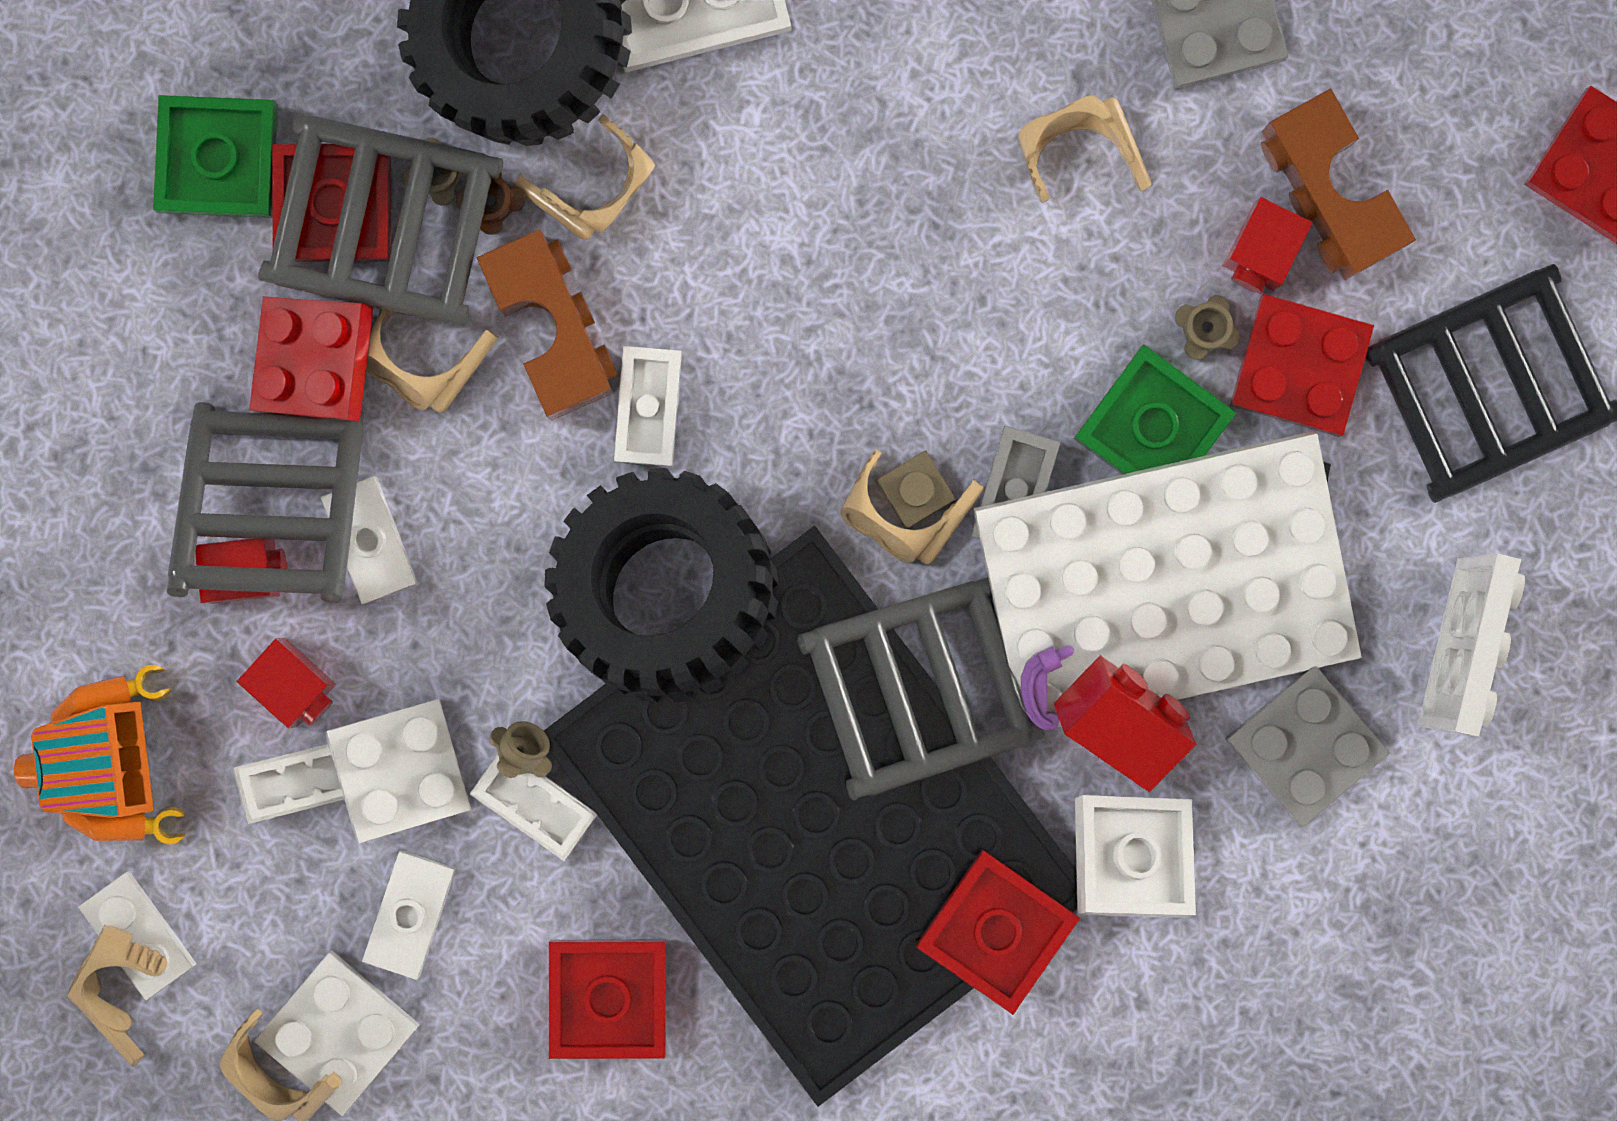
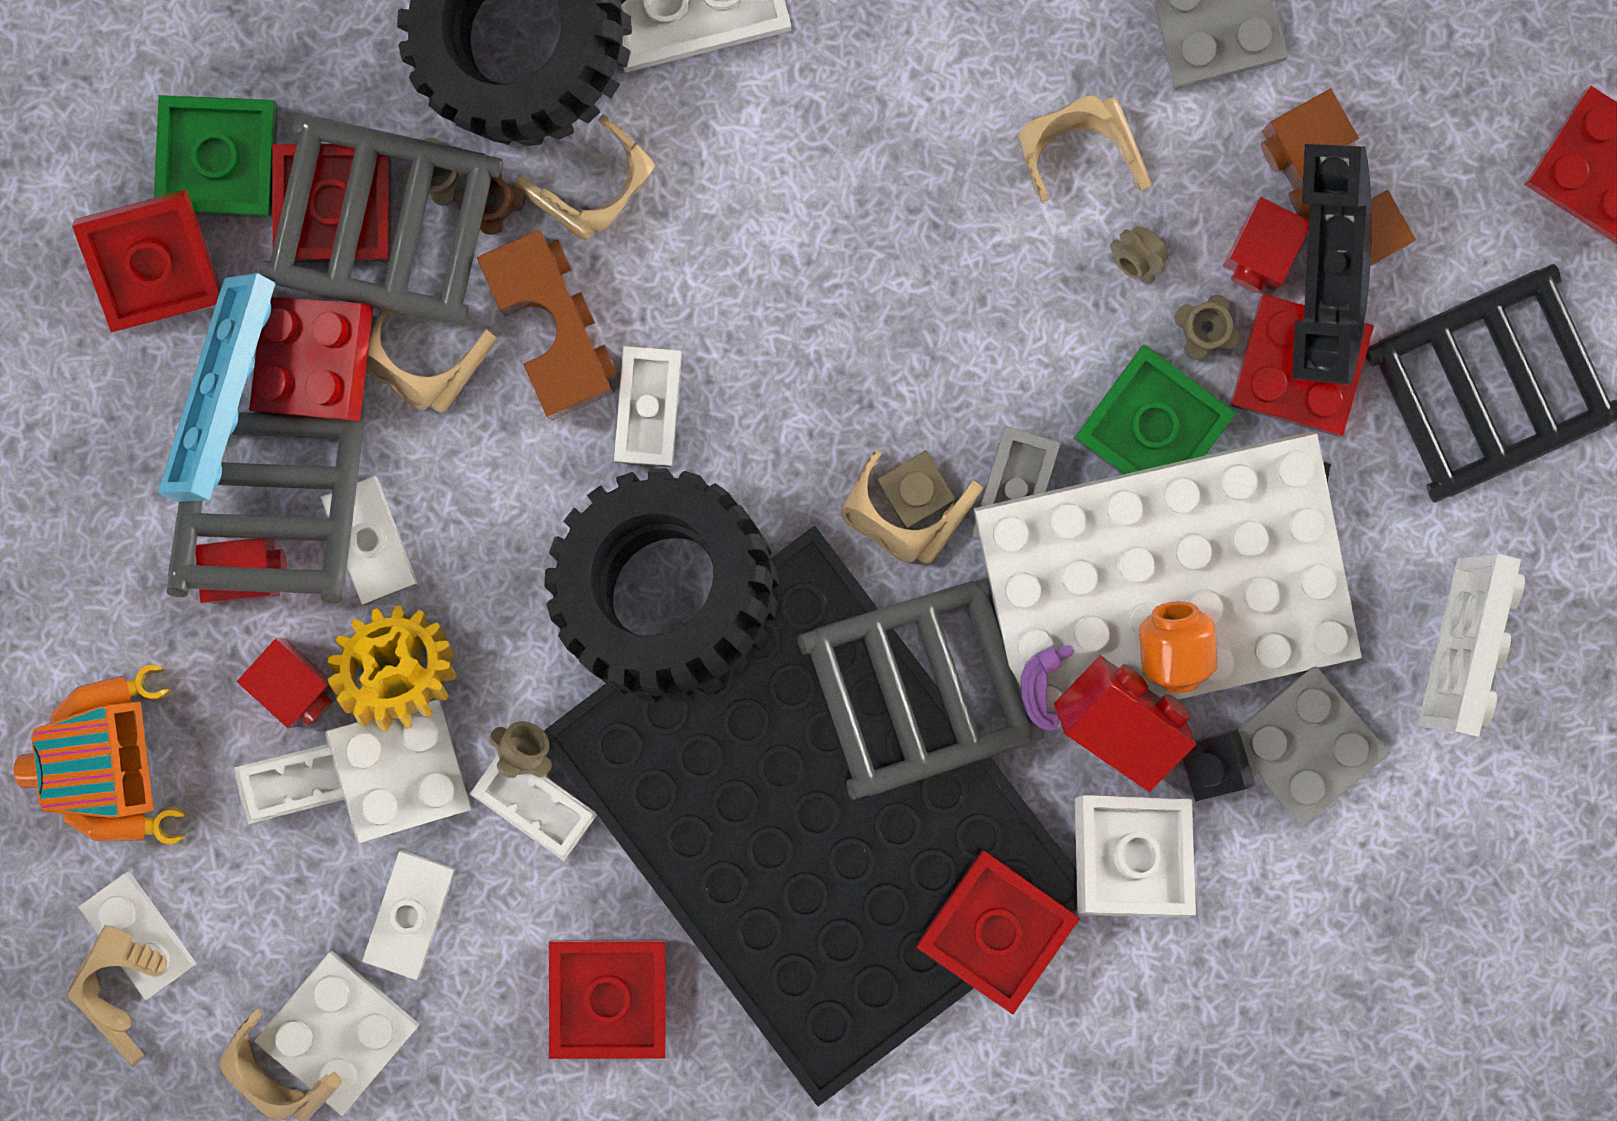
none -> red plate [72,189,221,333]
none -> medium azure plate [158,273,275,502]
none -> yellow gear [327,605,456,731]
none -> dark tan plate [1110,226,1168,284]
none -> orange head [1139,601,1217,693]
none -> black plate [1182,729,1256,802]
none -> black slope [1292,144,1372,384]

